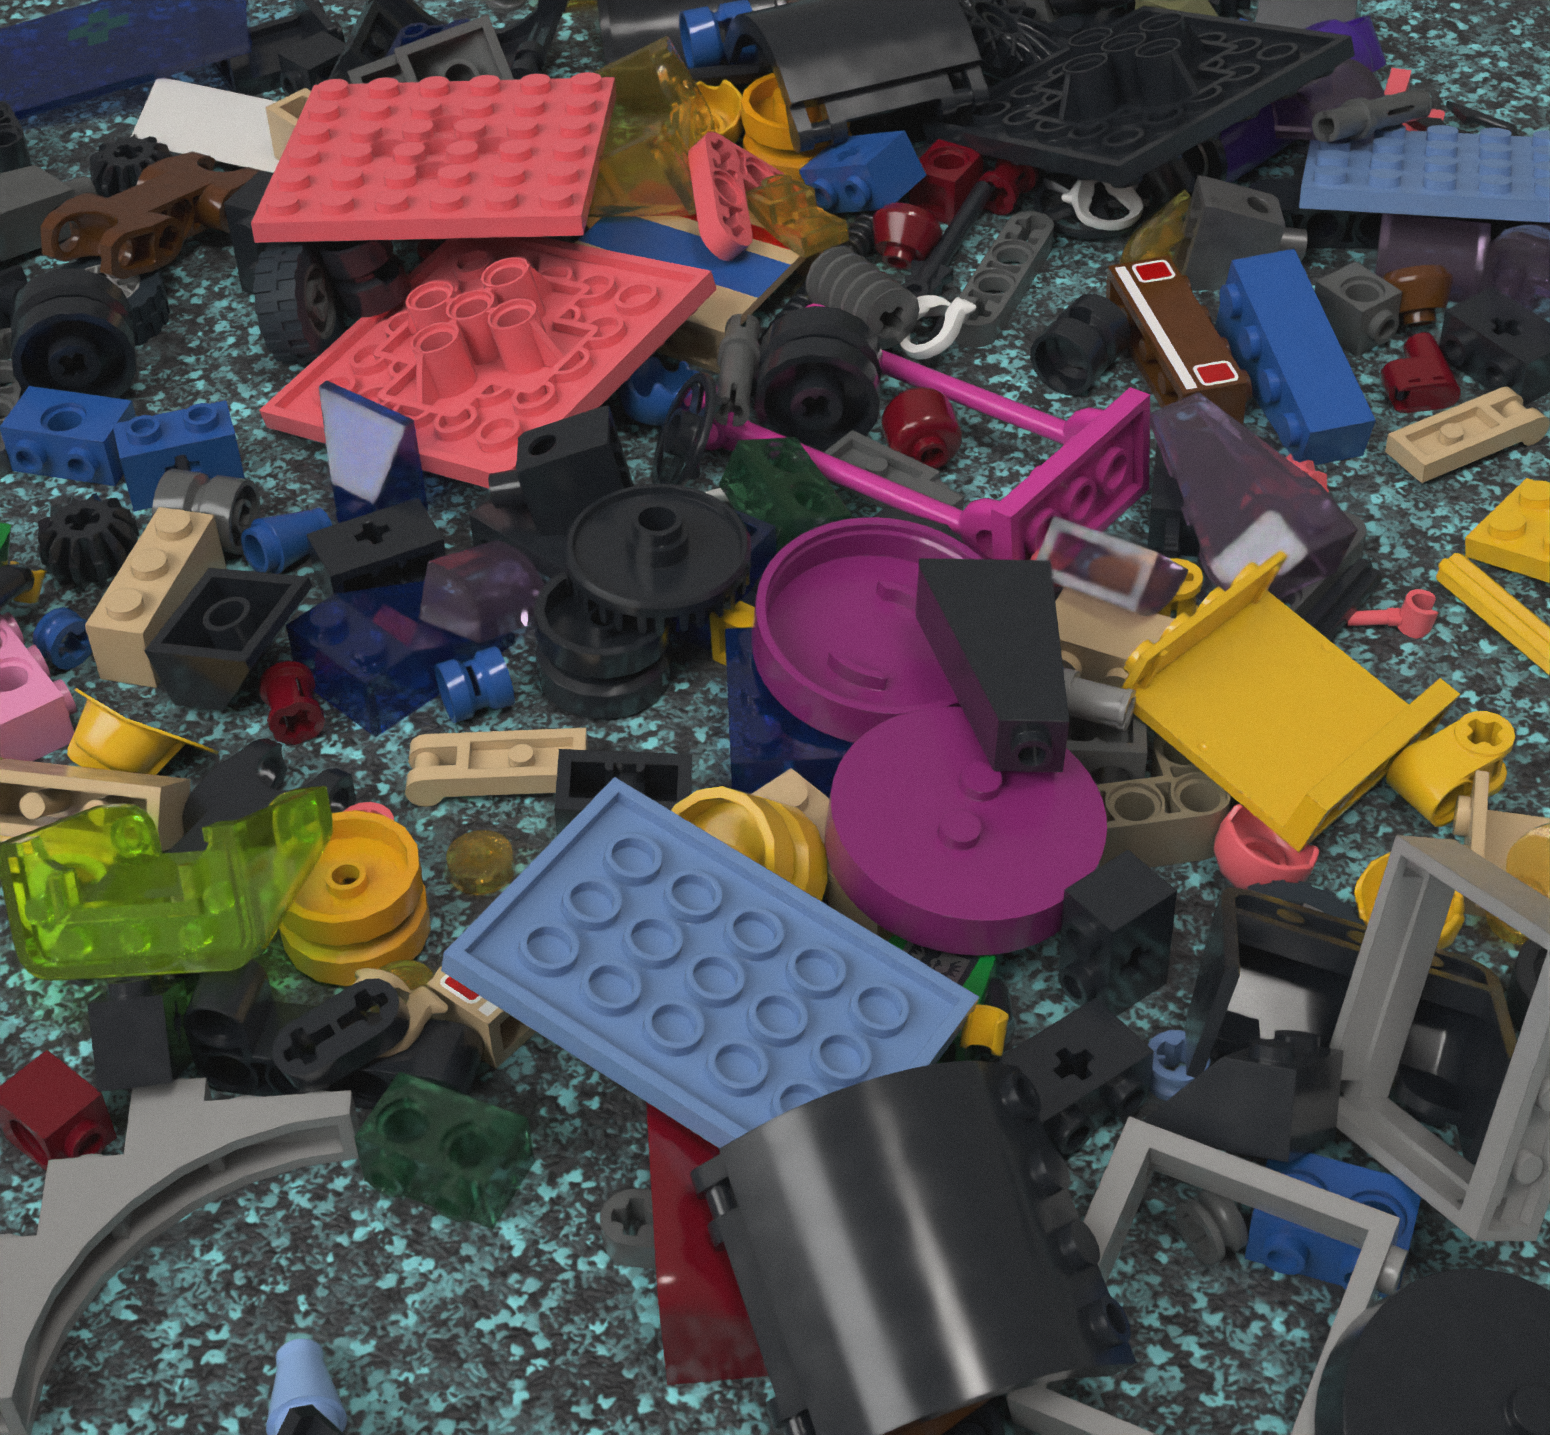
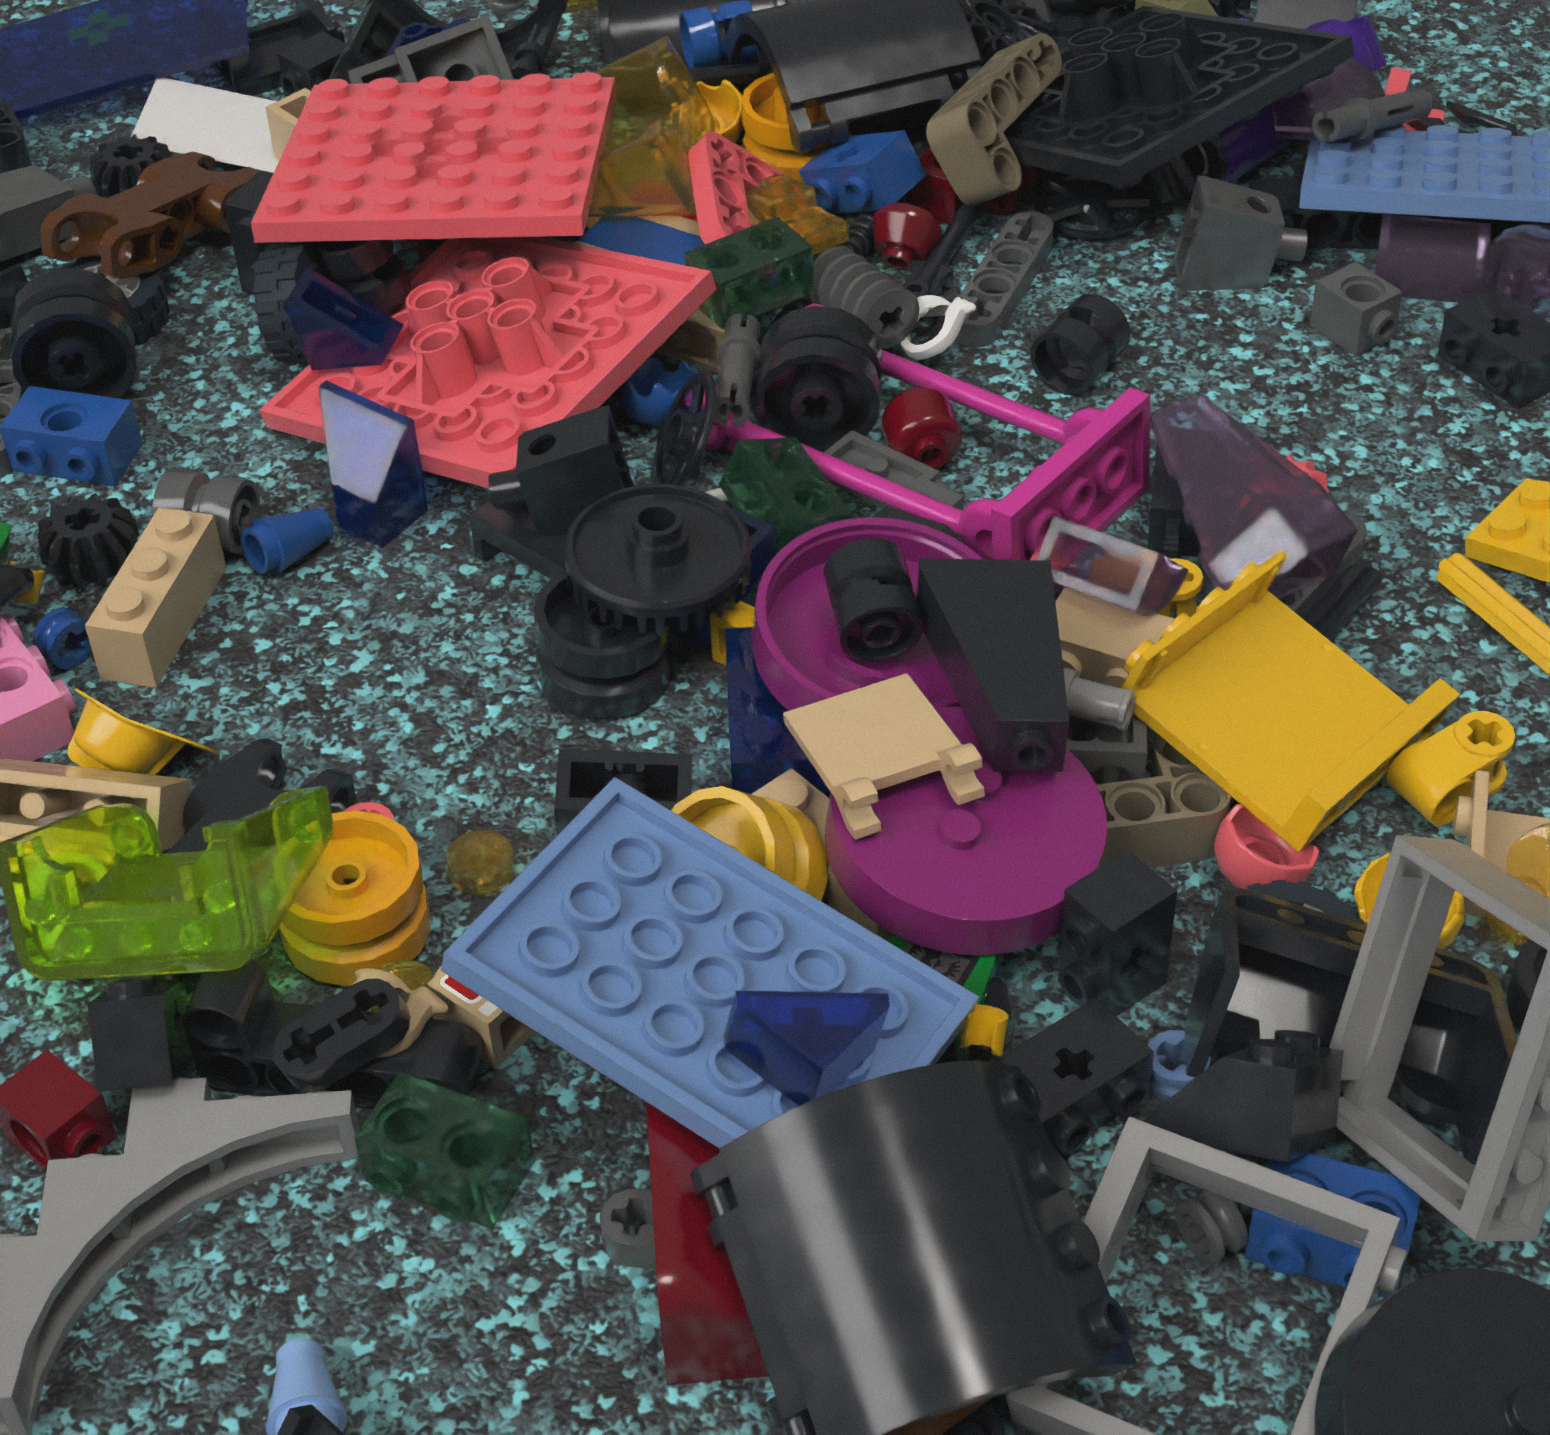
blue brick [112,400,245,511] -> none
black slope [144,568,313,711] -> none
dark red bush [258,661,325,745] -> none
clear blue slope [286,579,516,738] -> none
black brick [306,498,450,621] -> none
tan plate [405,728,588,807] -> none
clear purple brick [419,540,544,643] -> none
blue wheel [435,646,515,724] -> none
white piece [1061,179,1143,230] -> none
reddish brown brick [1106,255,1252,436] -> none
clear yellow slope [1120,190,1191,264] -> none
blue wedge [1214,249,1376,465] -> none
coral hand [1347,589,1438,639] -> none
dark red piece [1380,332,1461,413] -> none
reddish brown cone [1382,265,1454,327] -> none
tan plate [1385,387,1550,483] -> none
none -> clear blue slope [283,267,404,370]
none -> clear green brick [684,216,814,329]
none -> clear blue slope [723,991,890,1106]
none -> tan flag [783,673,985,840]
none -> black wheel [823,538,924,662]
none -> dark tan beam [926,33,1062,206]

